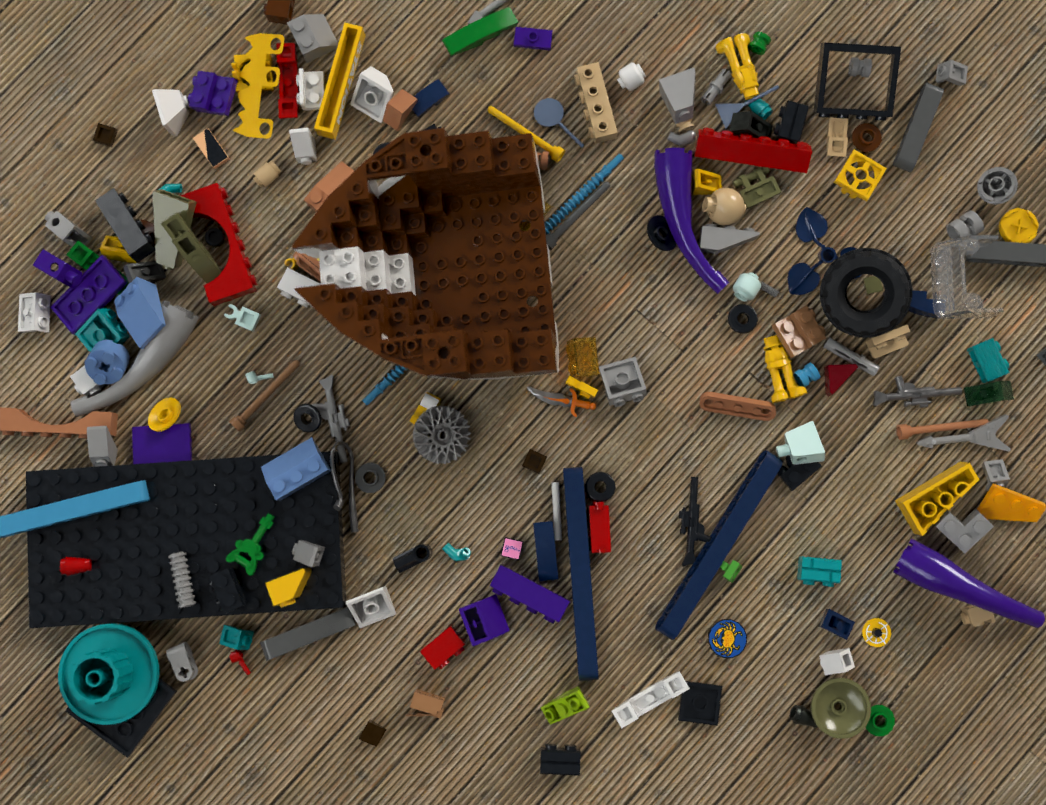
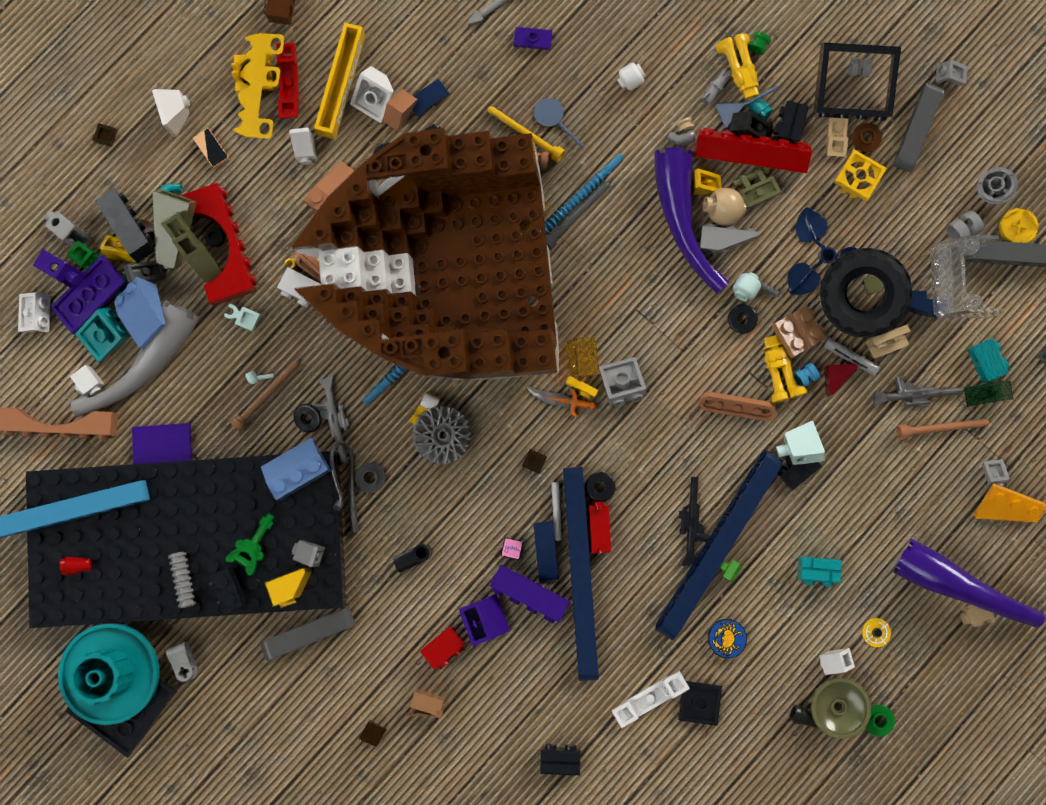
medium blue brick [84,340,130,385] -> none
light grey slope [87,426,118,467] -> none
yellow dish [148,397,181,432] -> none
dark purple plate [188,71,238,116] -> none
teal bracket [219,625,254,650] -> none
red hand [229,650,251,675] -> none
tan brick [253,160,281,188] -> none
light grey slope [287,14,338,63] -> none
white bracket [296,68,325,111] -> none
white slope [346,586,396,628] -> none
green slope [442,7,519,56] -> none
teal arm [442,543,471,561] -> none
lime slope [540,686,590,725] -> none
tan brick [574,62,618,144] -> none
black dish [647,215,677,251] -> none
light grey slope [659,68,696,124] -> none
dark blue slope [818,609,855,640] -> none
yellow wedge [895,461,979,536] -> none
light grey piece [916,414,1011,452] -> none
light grey brick [934,508,994,553] -> none

